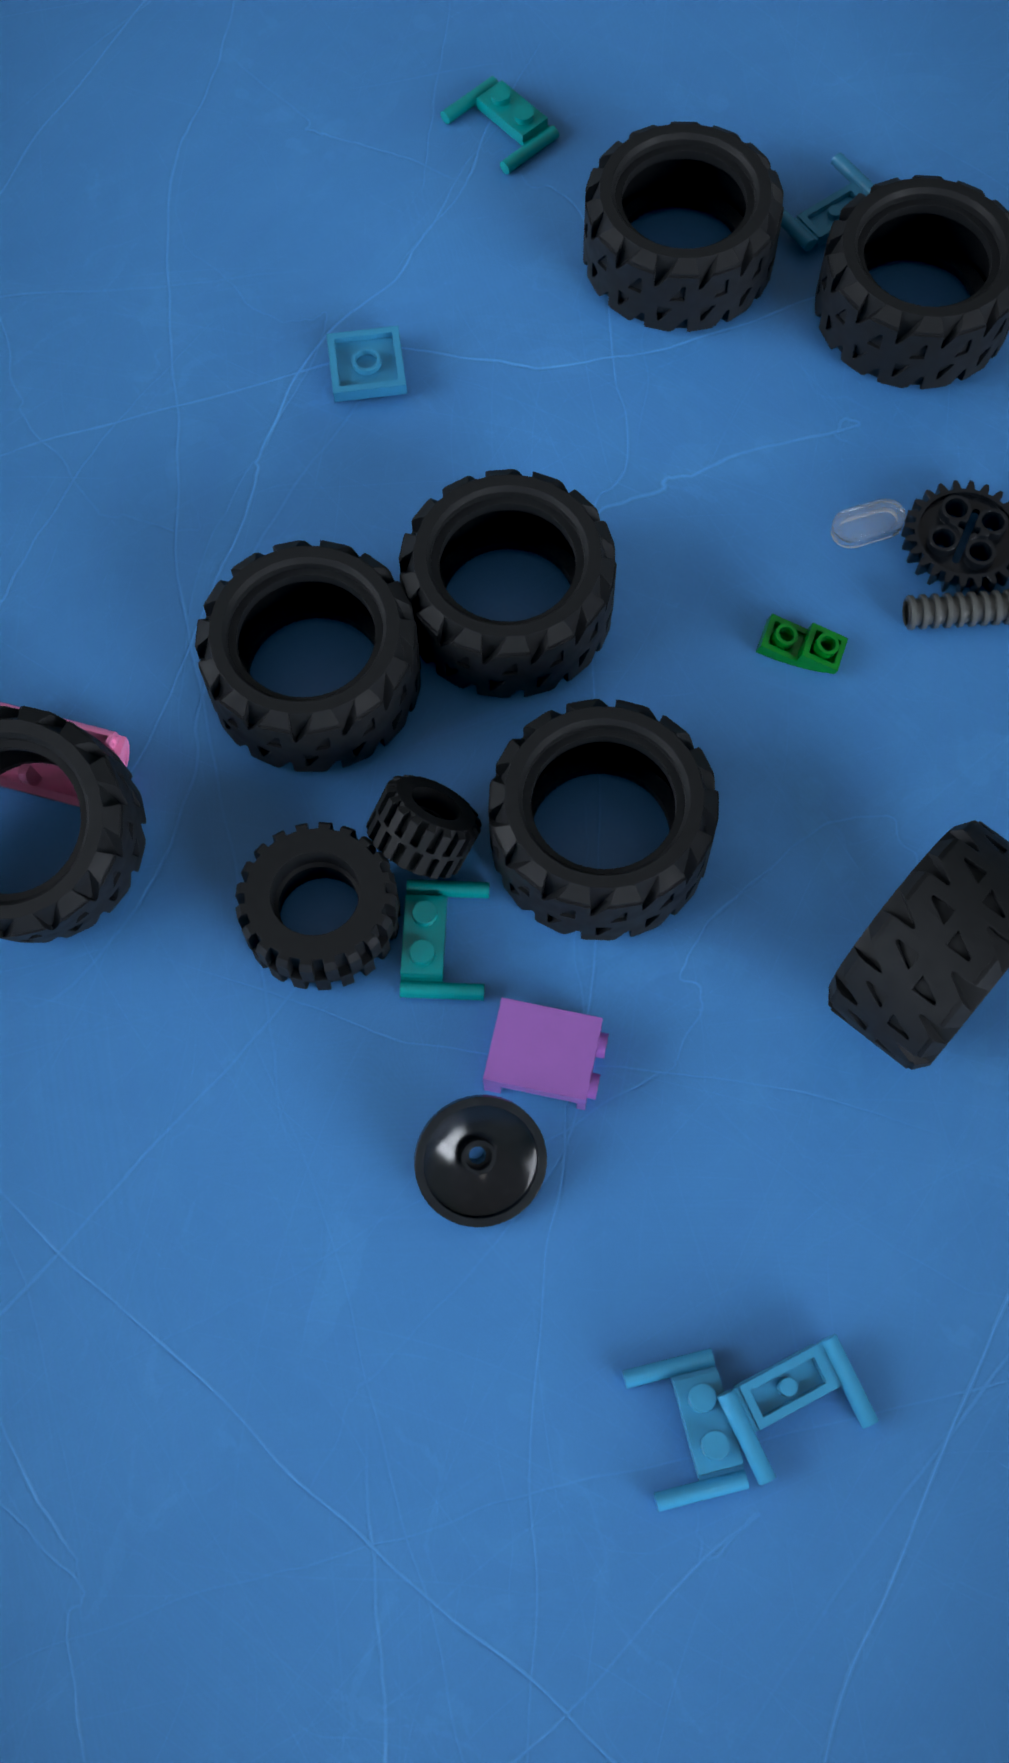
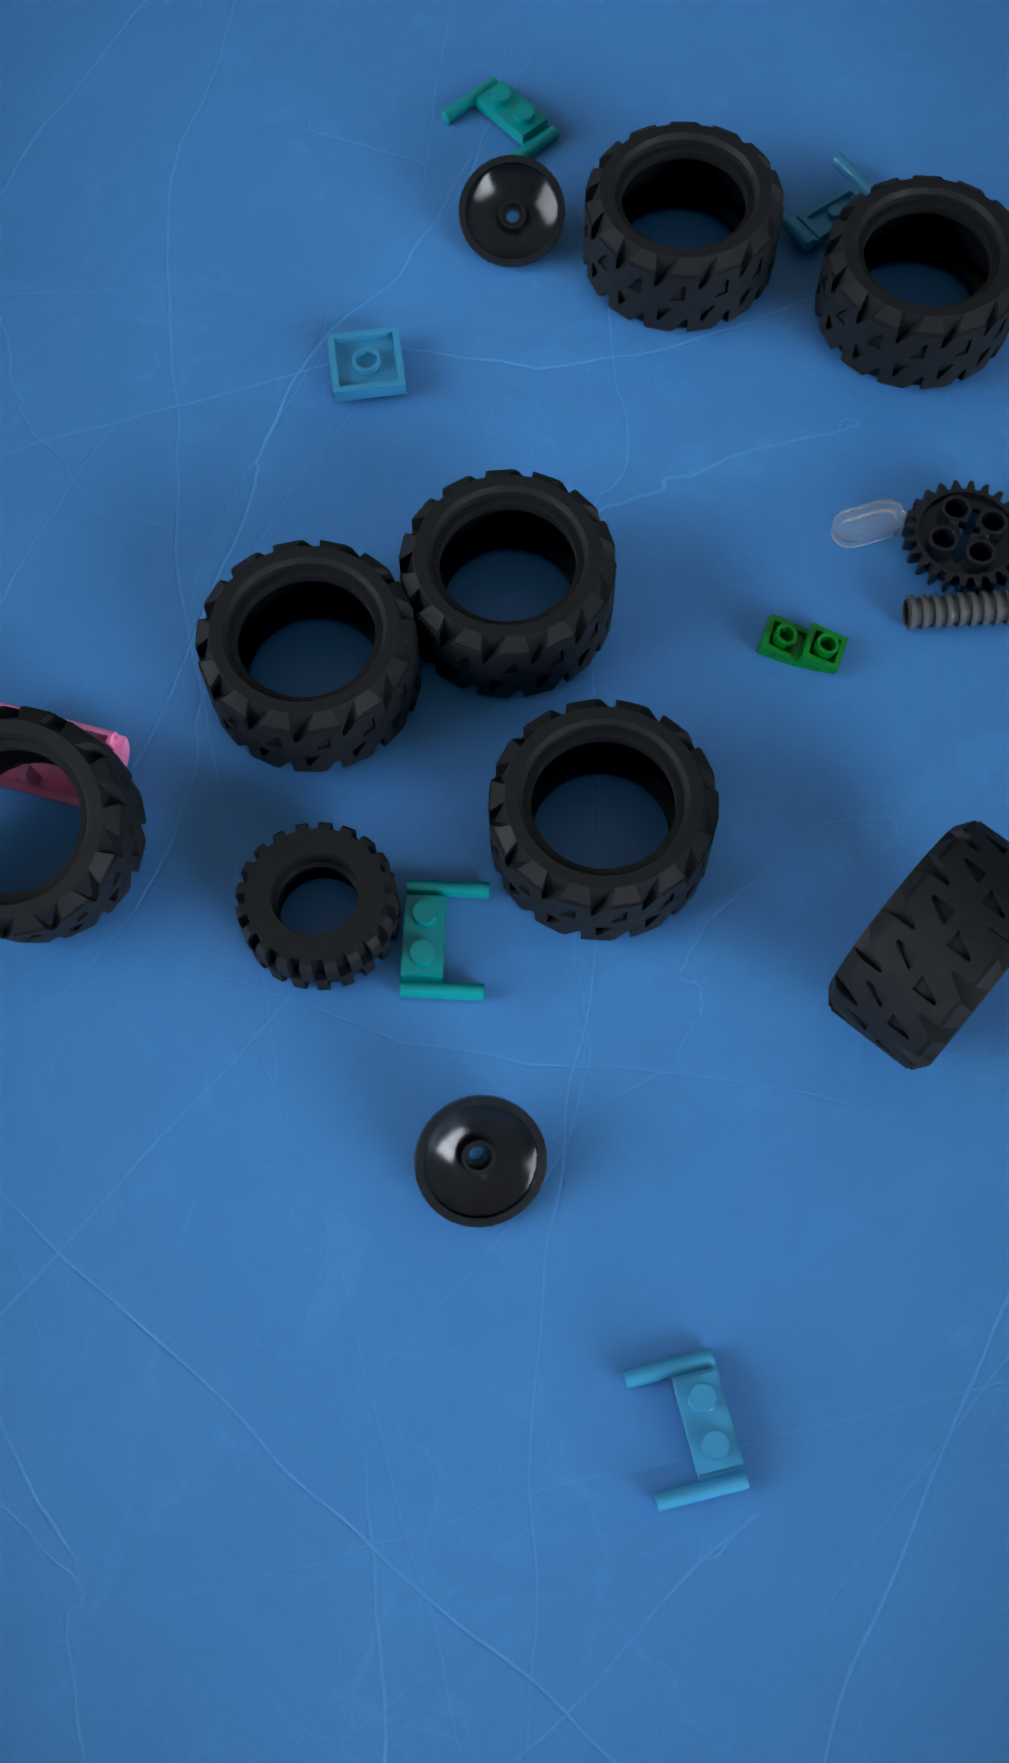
black tyre [366,775,482,879] -> none
medium lavender panel [483,997,609,1110] -> none
dark azure plate [717,1334,879,1485] -> none
none -> black dish [459,155,565,268]

